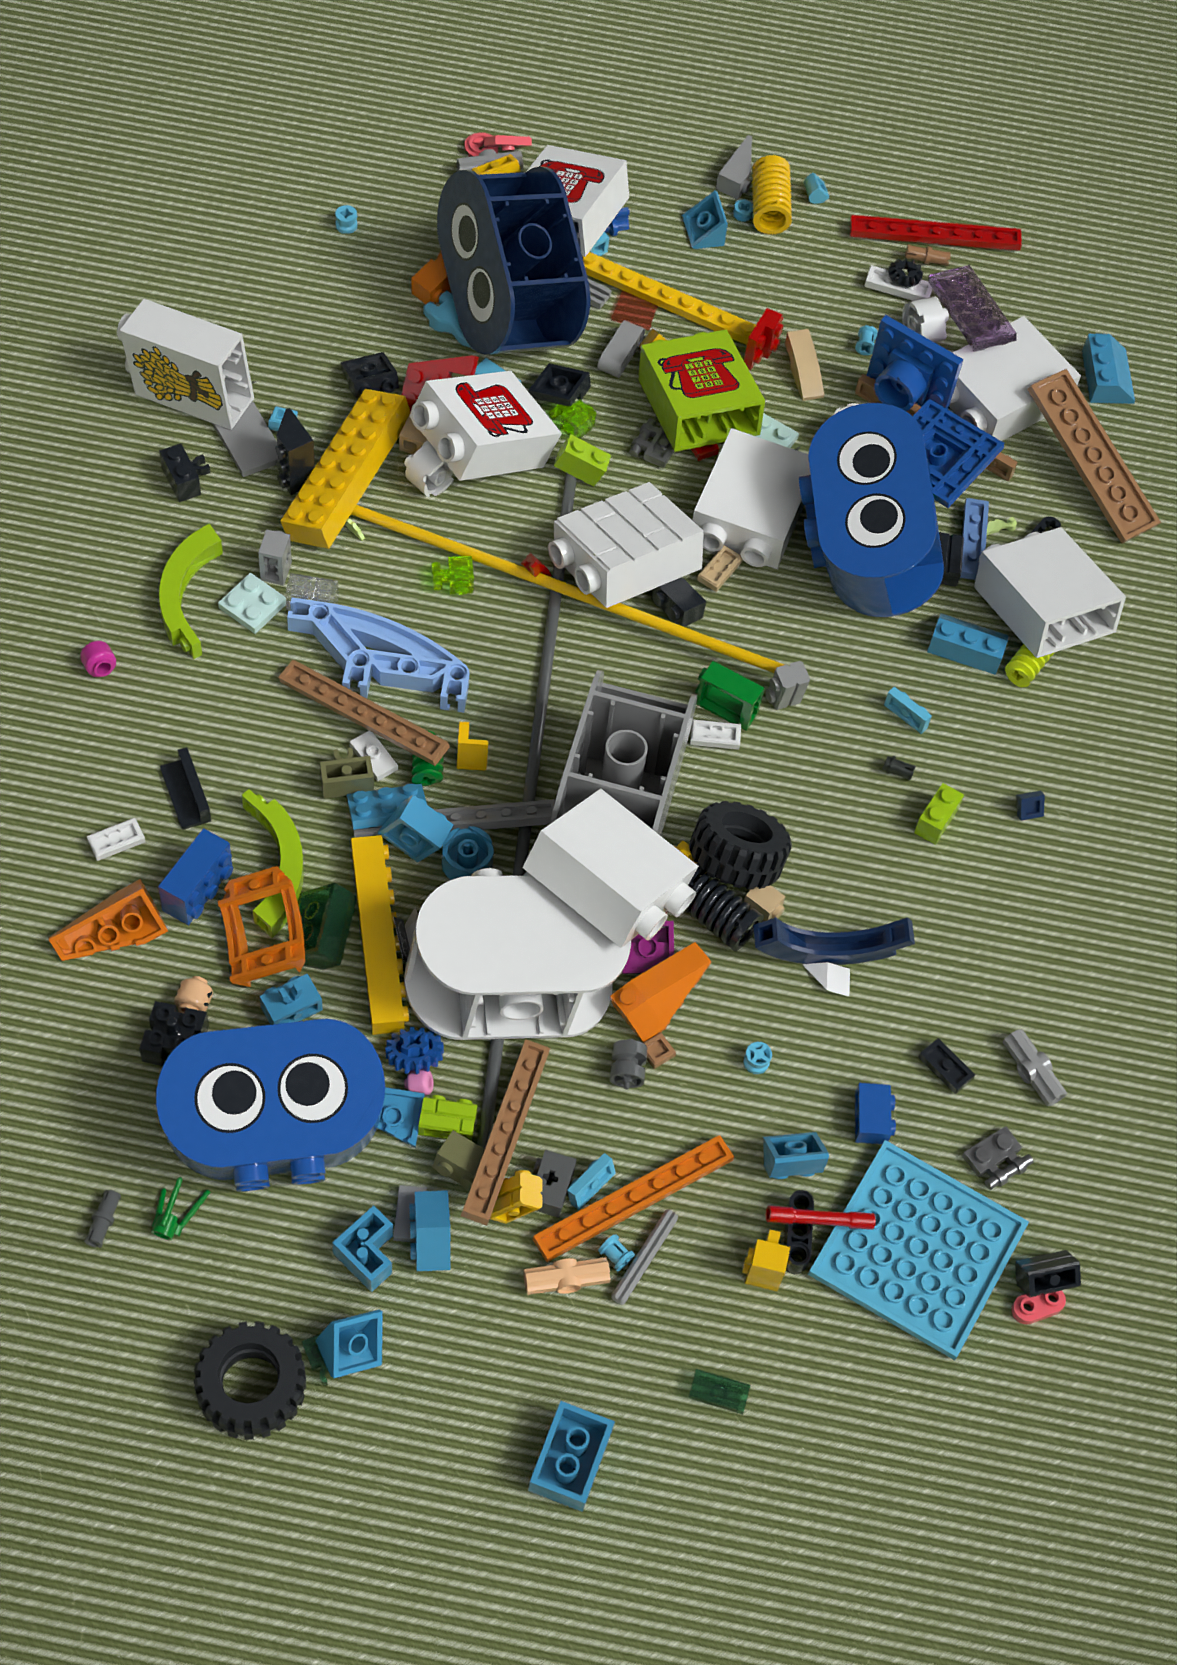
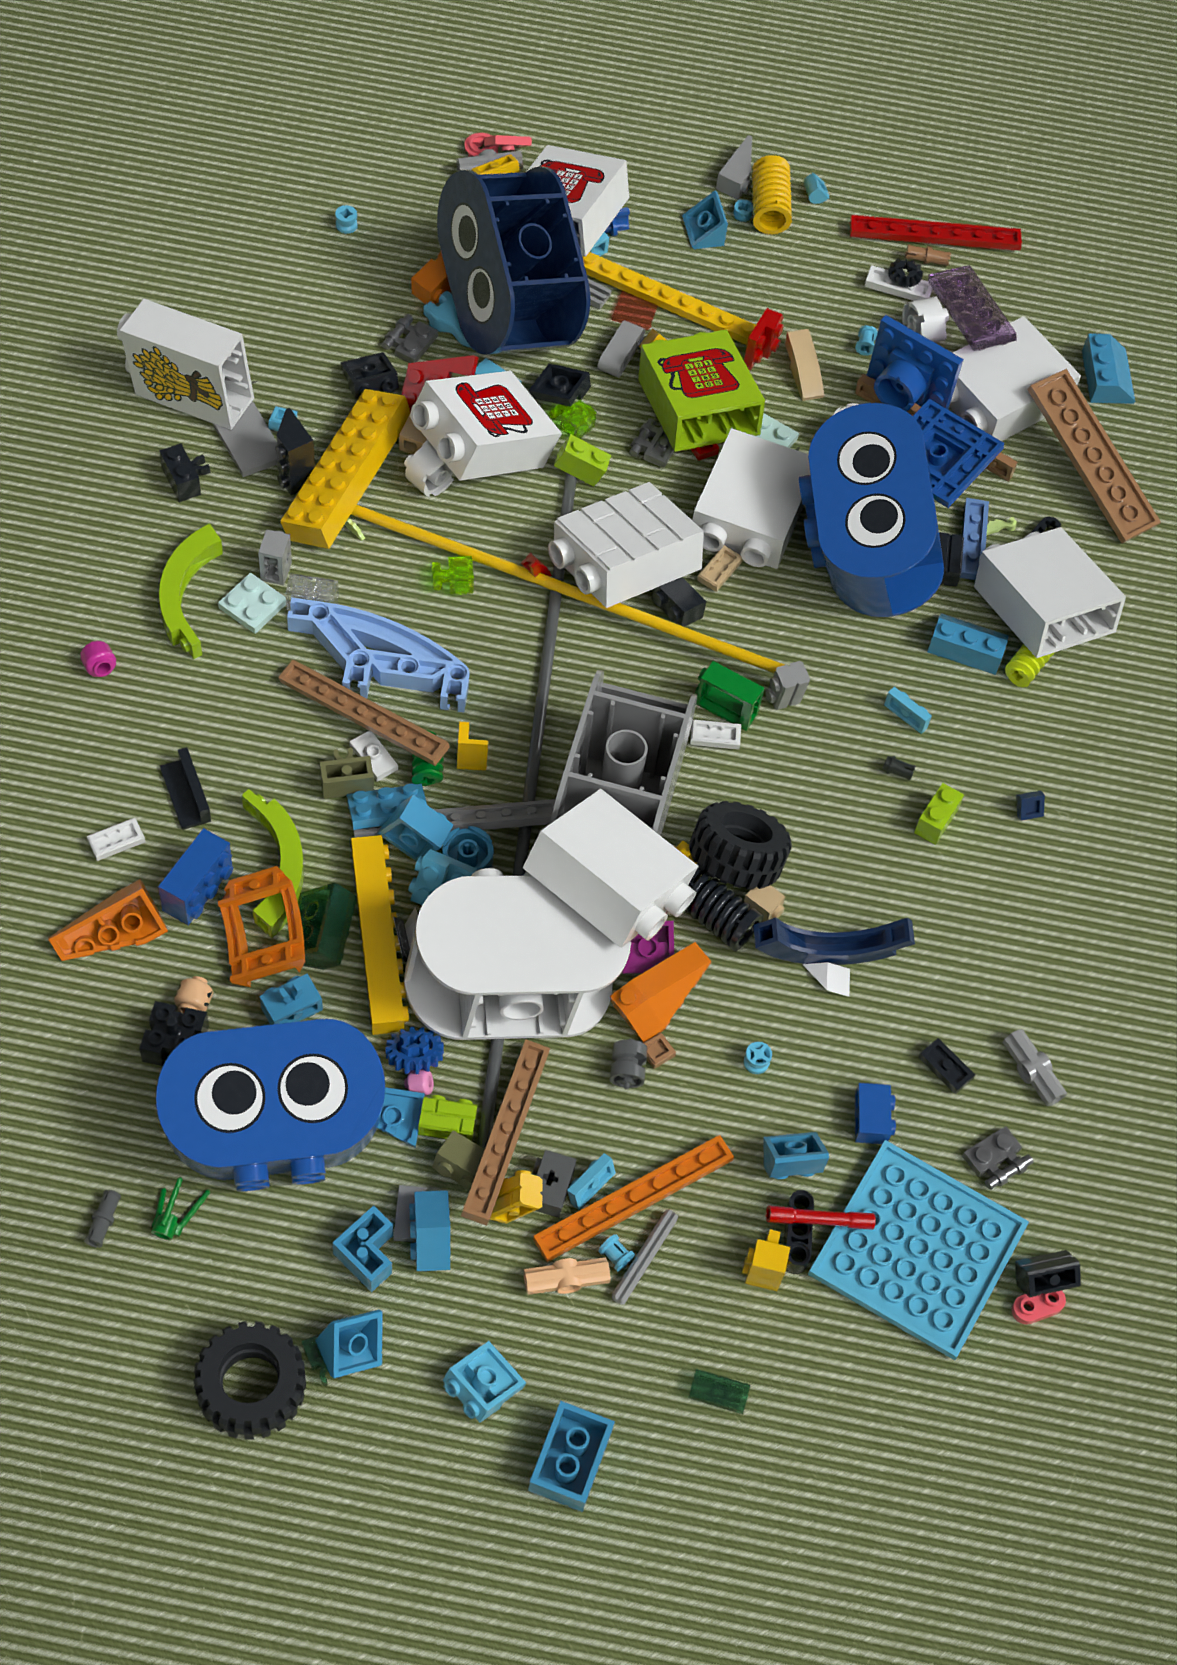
none -> flat silver plate [382,314,438,363]
none -> medium azure plate [408,849,477,905]
none -> medium azure plate [443,1341,526,1423]

